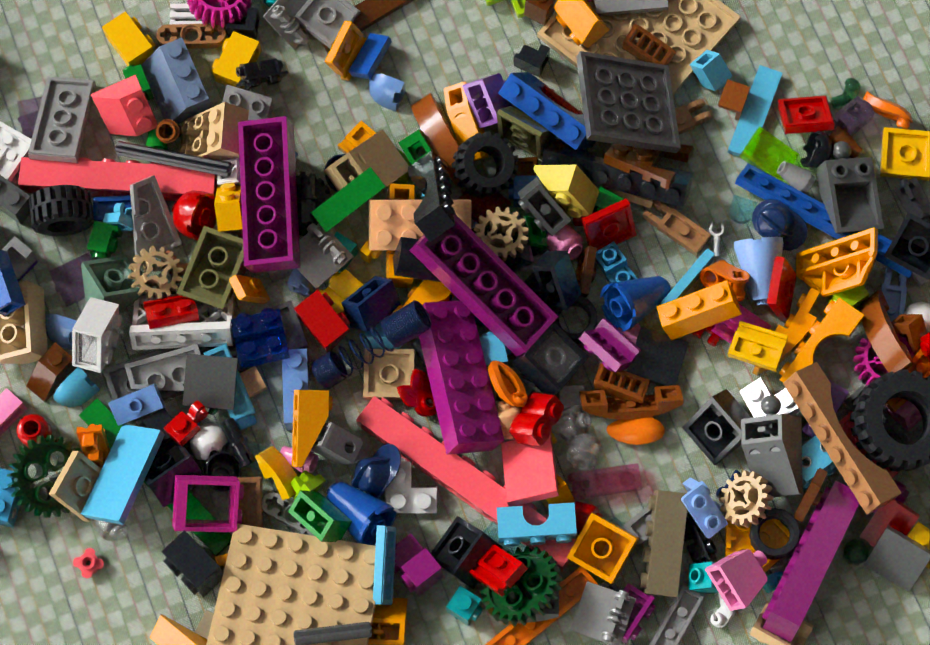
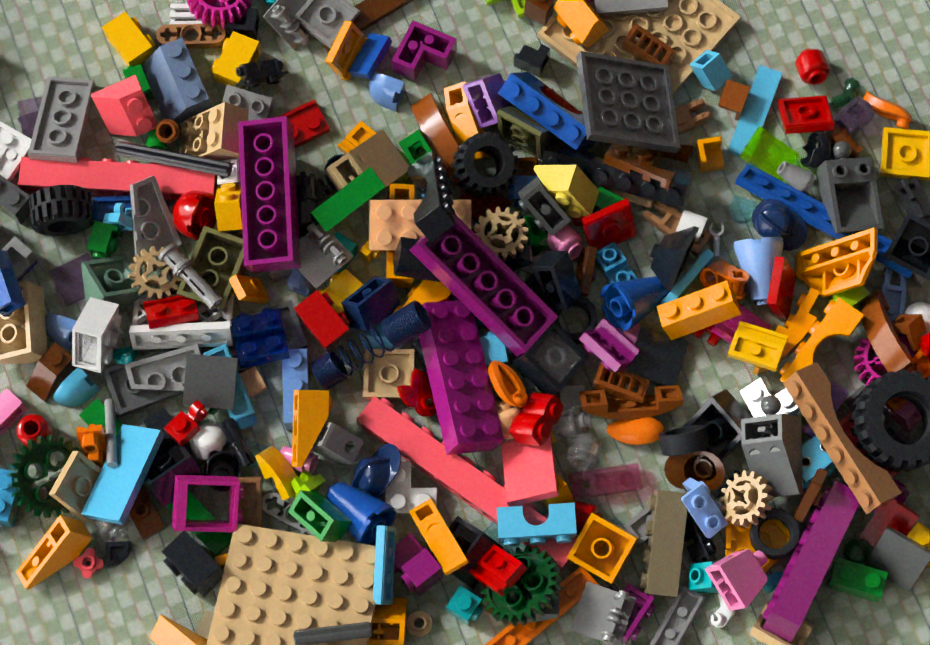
medium blue plate [108,383,165,426] -> none
none -> light orange slope [16,515,93,590]
none -> light grey bar [104,399,117,468]
none -> black tile [105,541,132,569]
none -> teal tile [113,346,138,364]
none -> reddish brown plate [129,485,166,541]
none -> light grey pin [158,243,223,310]
none -> red plate [278,99,330,148]
none -> magenta brick [392,20,457,81]
none -> tan plate [406,611,432,637]
none -> light orange slope [409,498,469,576]
none -> black slope [650,226,699,291]
none -> black tyre [659,425,709,456]
none -> reddish brown piece [664,451,725,490]
none -> white tile [676,209,708,242]
none -> light orange panel [695,136,725,173]
none -> red head [795,49,831,85]
none -> green brick [827,557,888,603]

